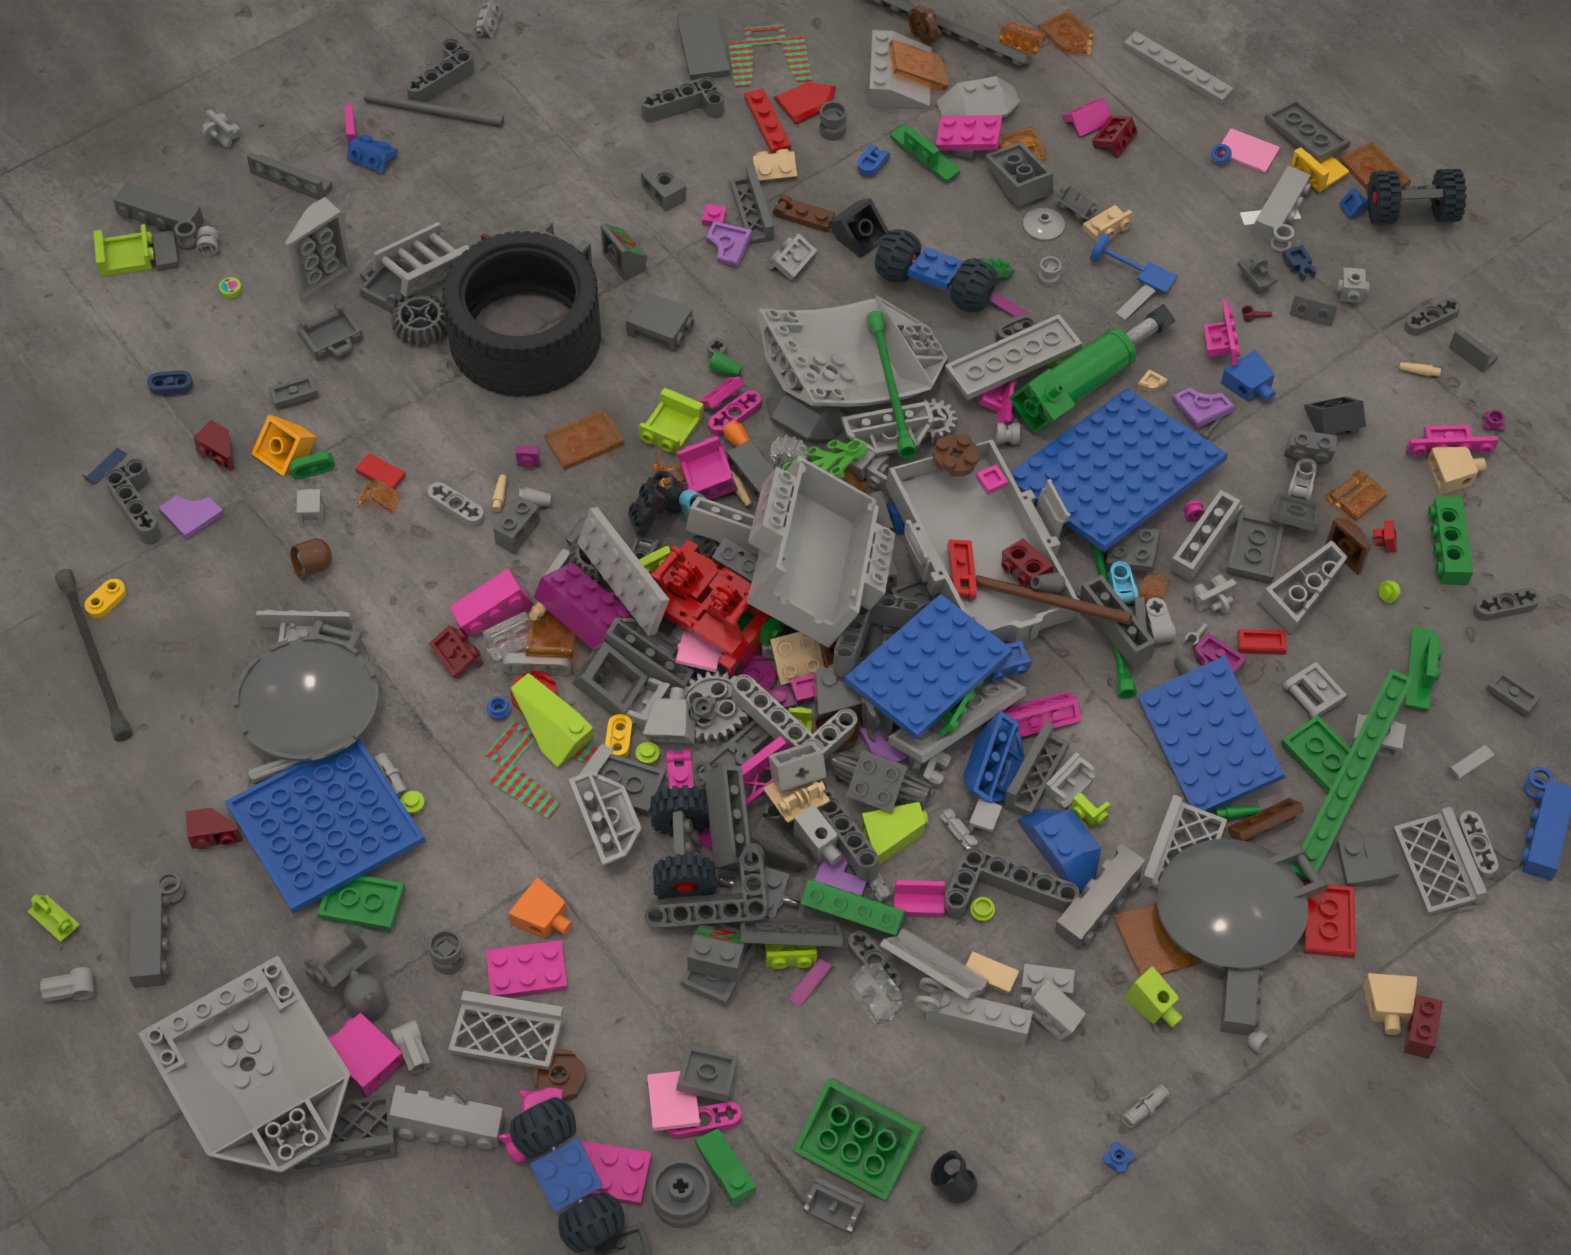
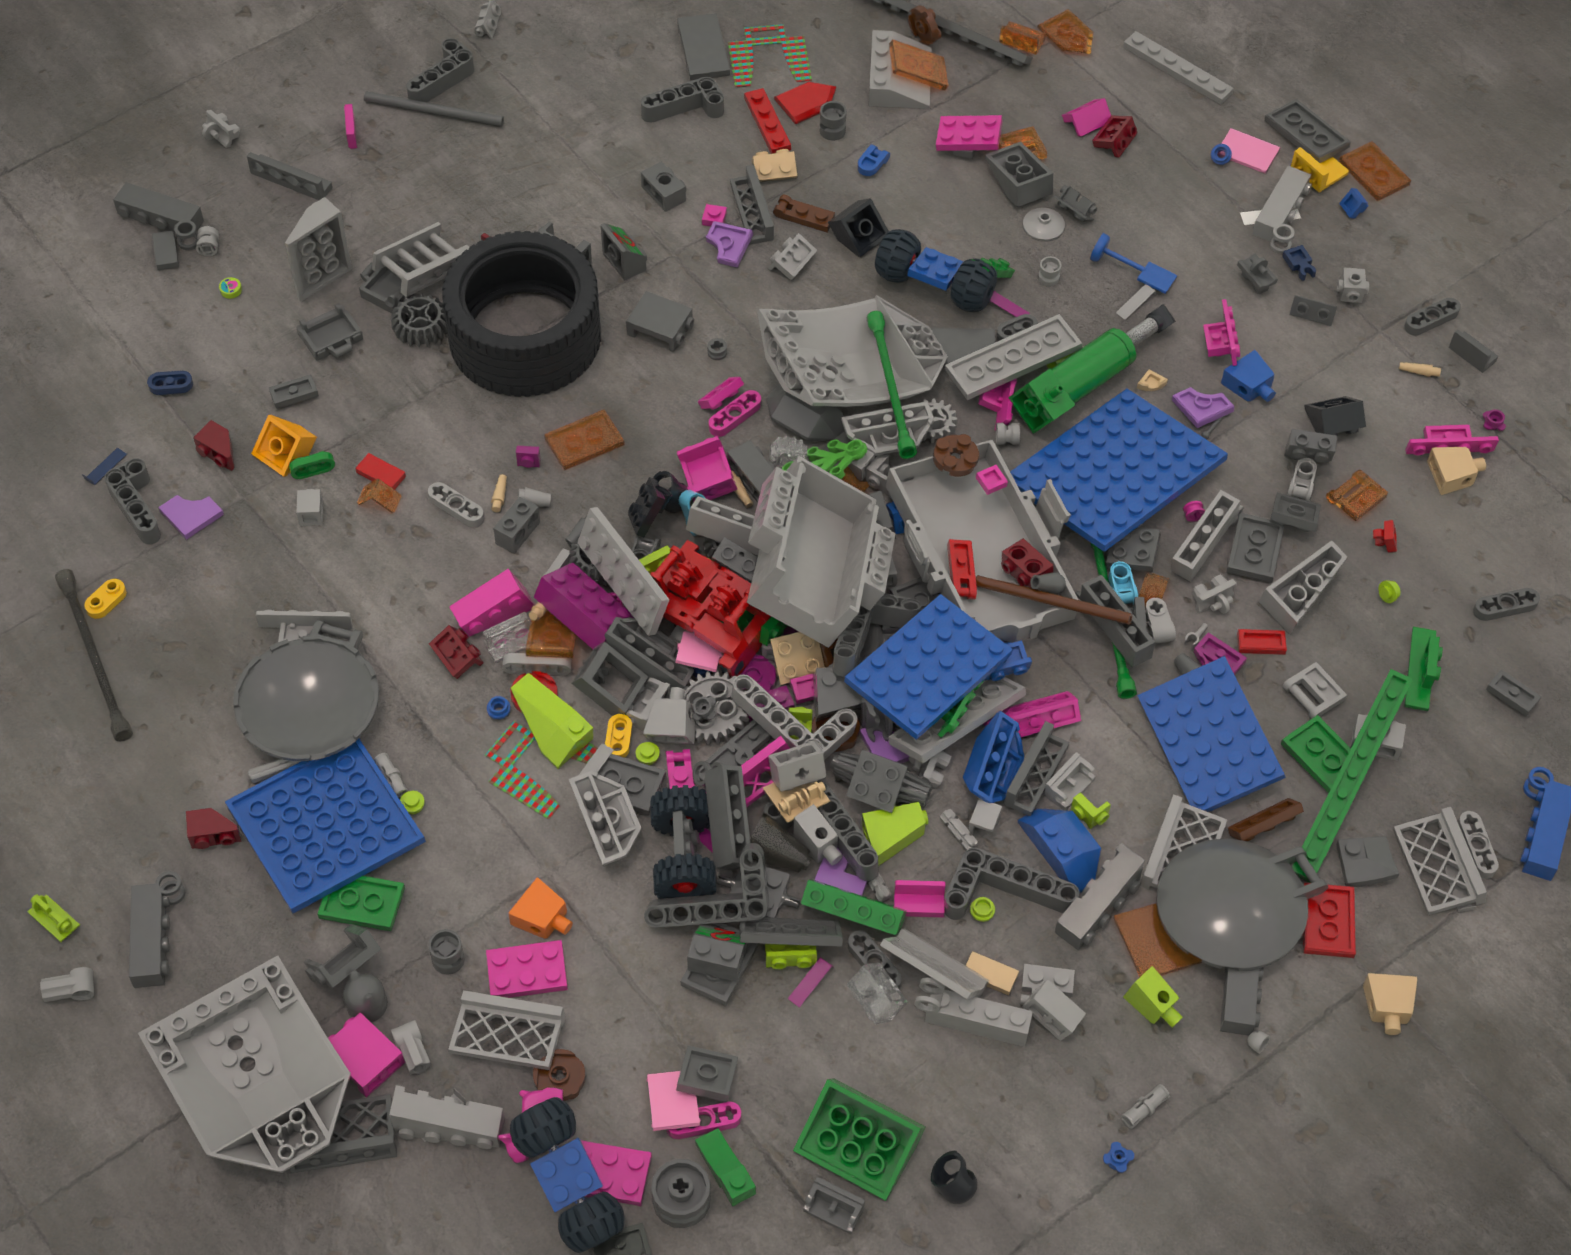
lime panel [93,224,155,277] -> none
reddish brown helmet [290,538,332,579] -> none
blue bracket [347,135,398,173] -> none
lime panel [639,387,704,454] -> none
clear orange bracket [653,451,686,486] -> none
green cone [709,352,743,377] -> none
orange cone [723,420,751,447] -> none
green bracket [890,125,961,182] -> none
light grey wedge [936,76,1020,117] -> none
tan bracket [1082,205,1133,243] -> none
green animal [1214,805,1261,820] -> none
dark red hand [1242,305,1272,322] -> none
reddish brown slope [1325,518,1370,575] -> none
black plate [1367,169,1467,225] -> none
dark red brick [1403,994,1443,1059] -> none
green brick [1428,496,1473,585] -> none
light grey piece [1448,745,1495,780] -> none

